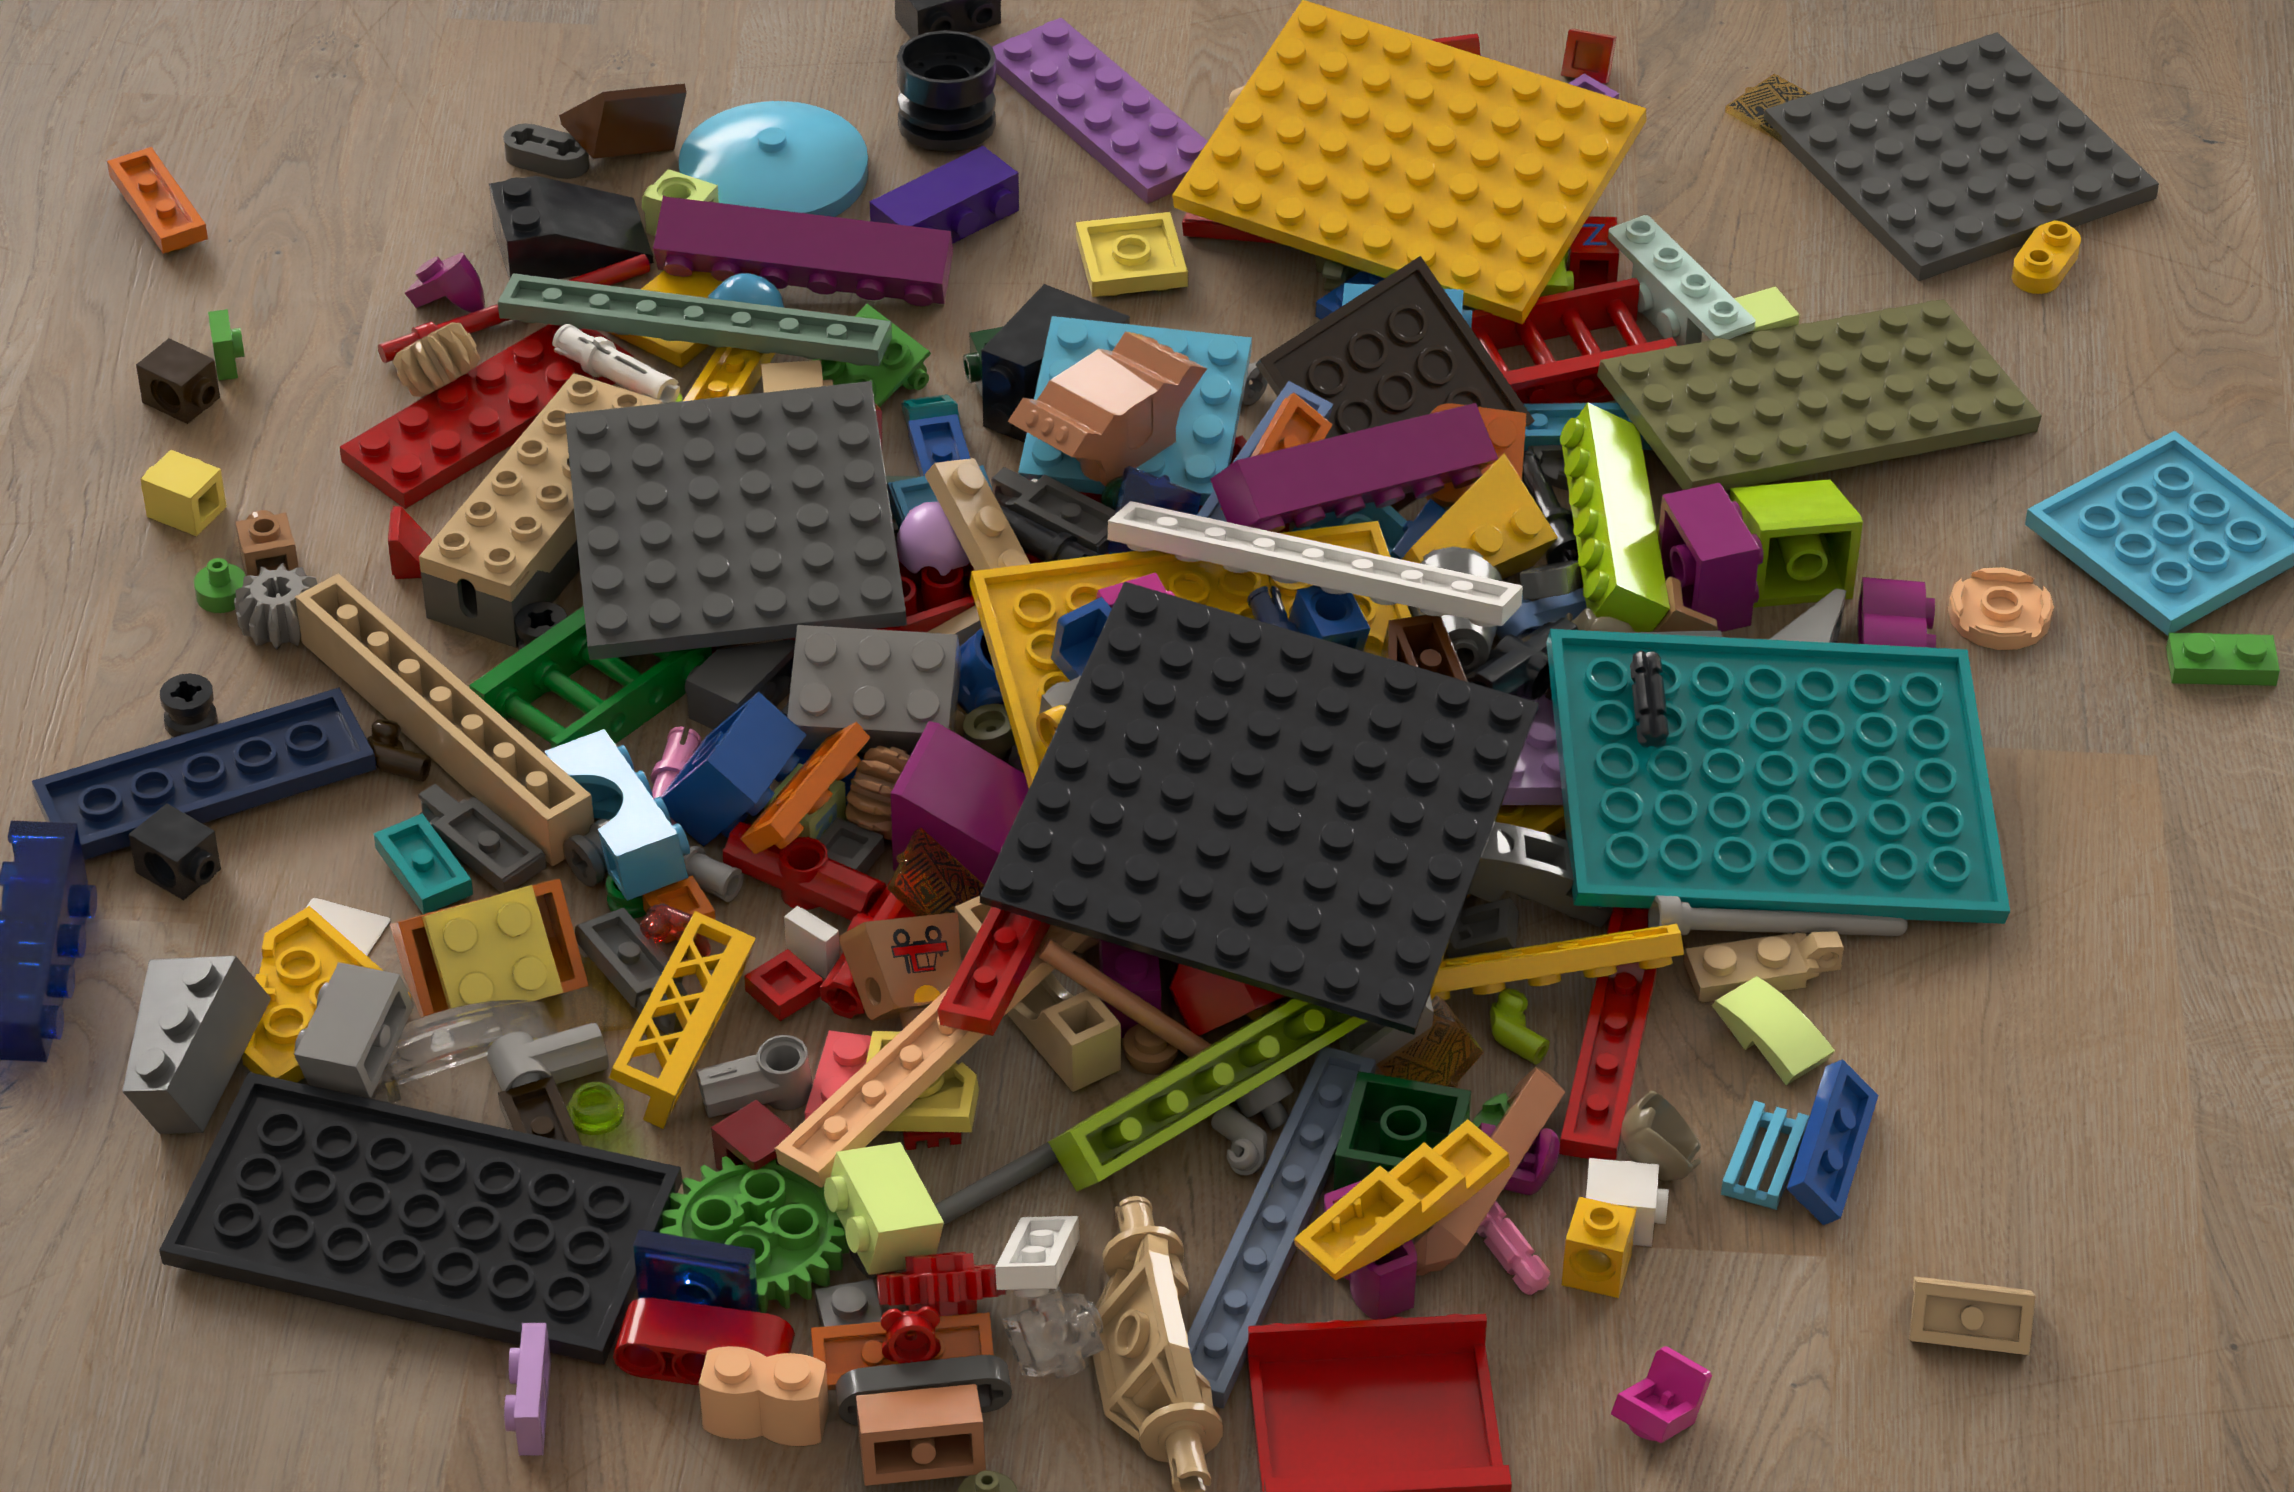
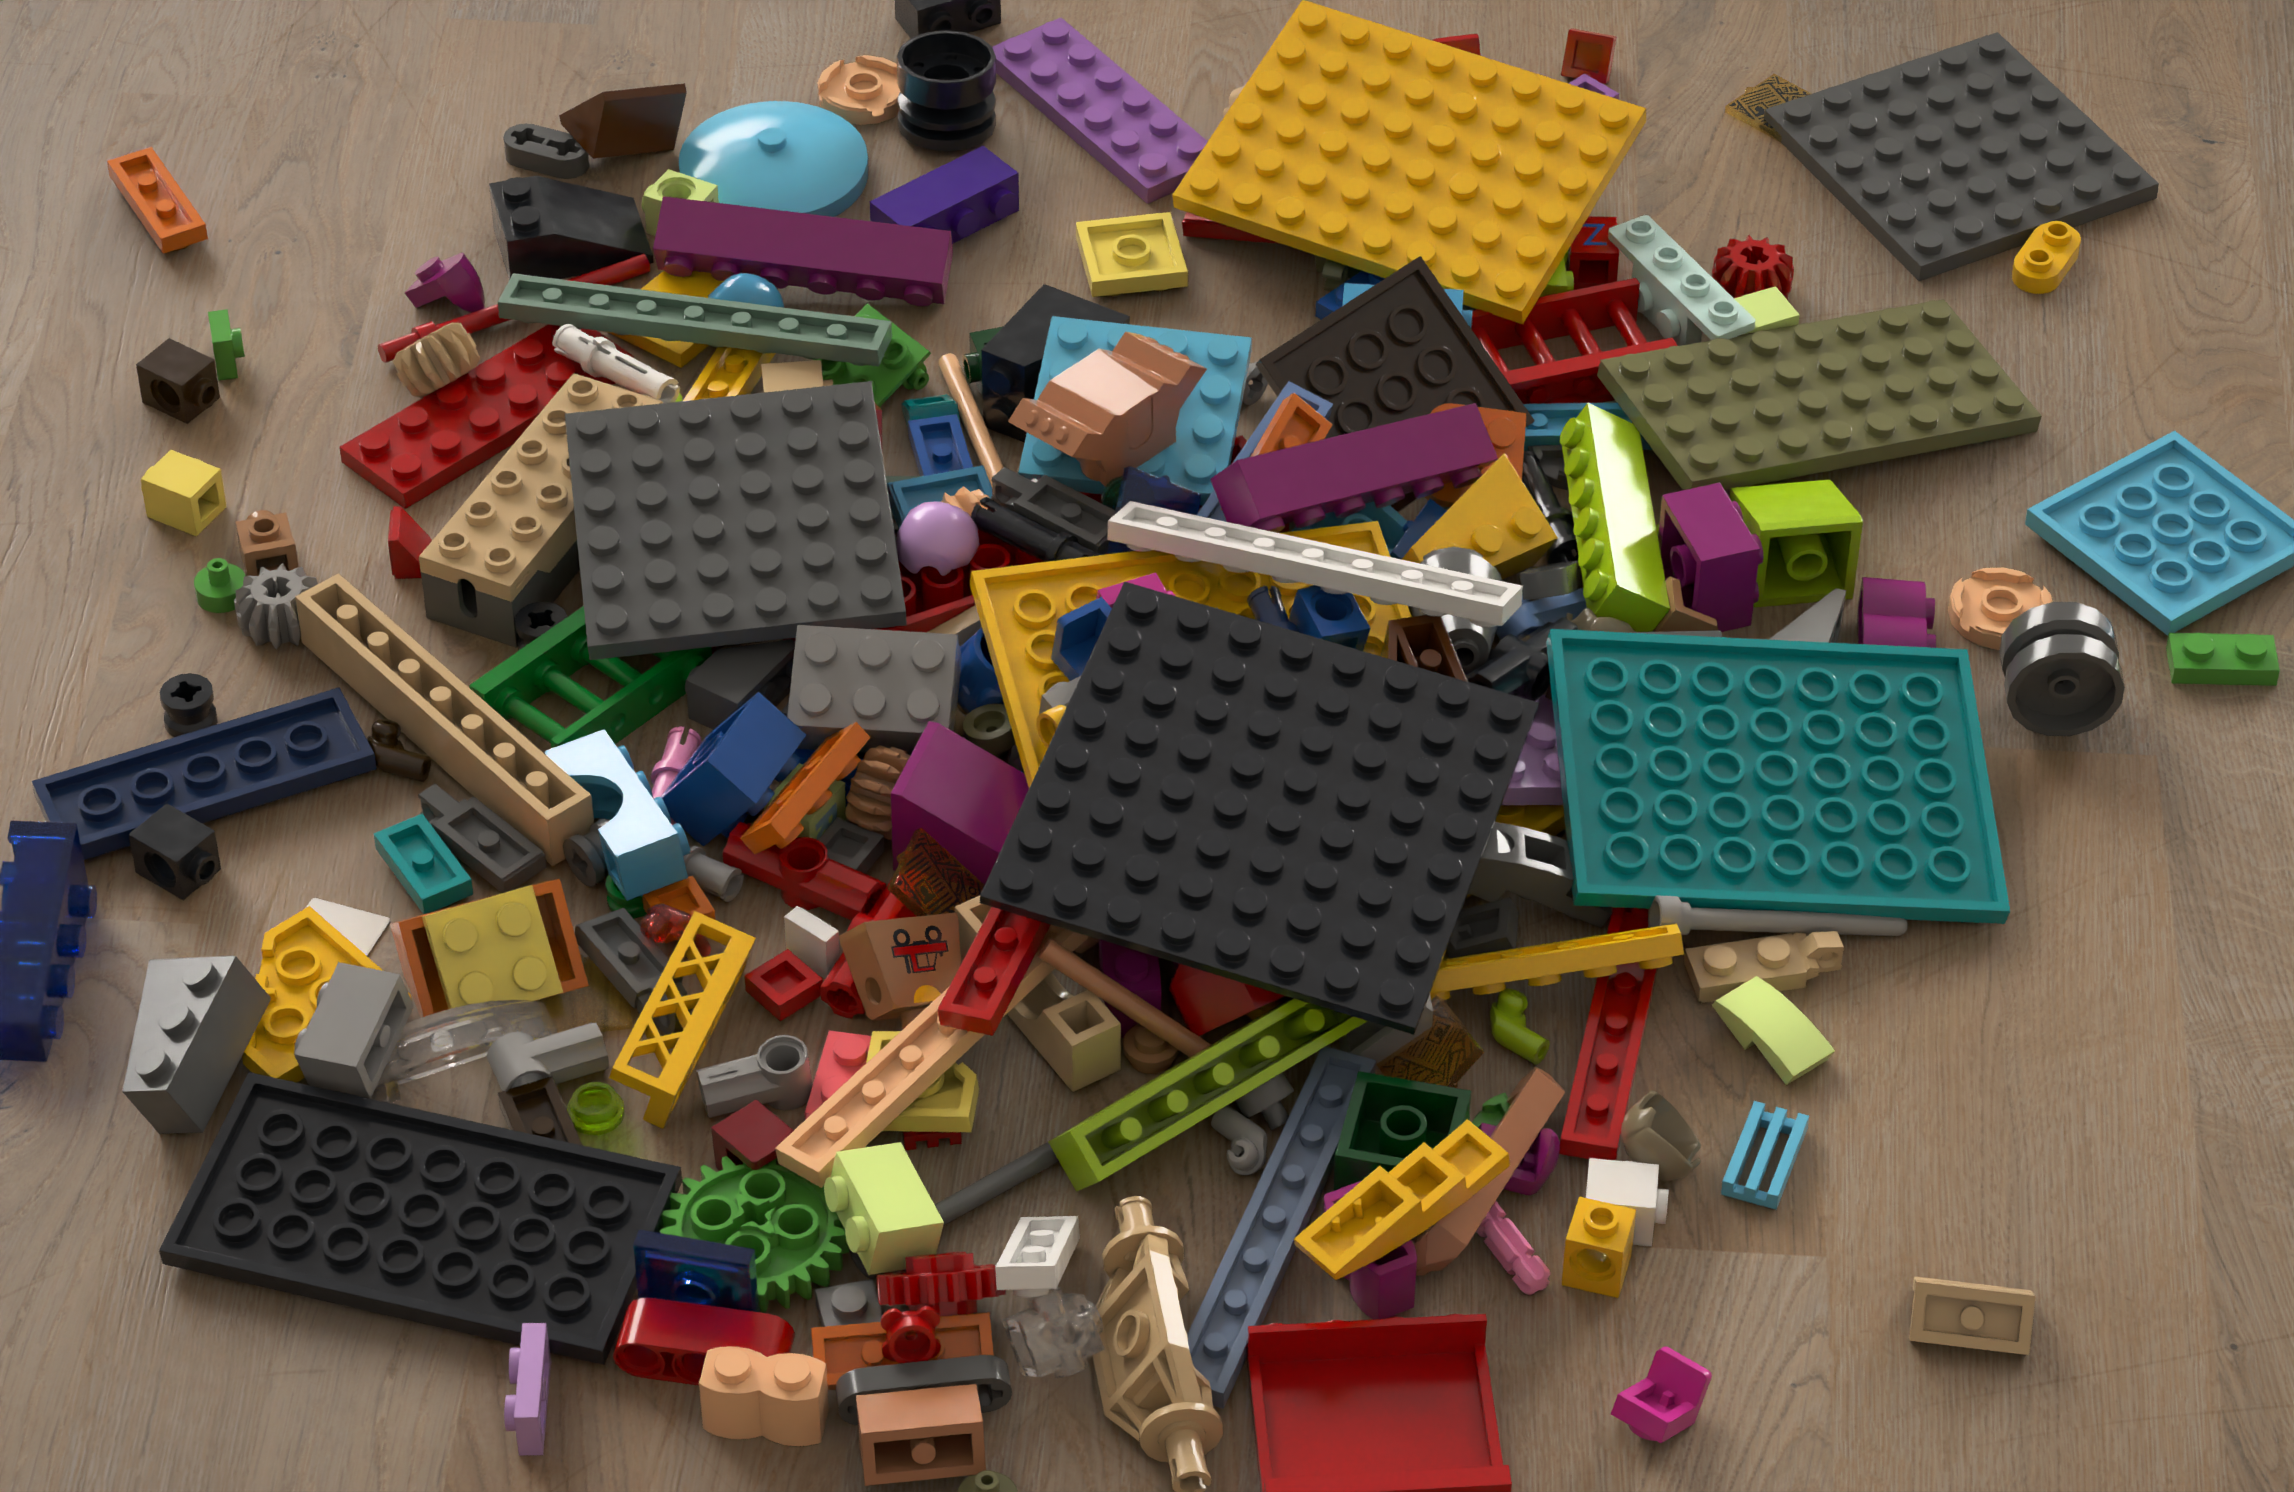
tan plate [925,458,1030,571] -> none
black axle [1630,650,1669,748] -> none
blue plate [1787,1059,1879,1225] -> none
none -> light nougat tile [817,55,900,125]
none -> light nougat bar [939,353,1004,486]
none -> red gear [1711,235,1794,300]
none -> dark grey wheel [1999,602,2125,736]

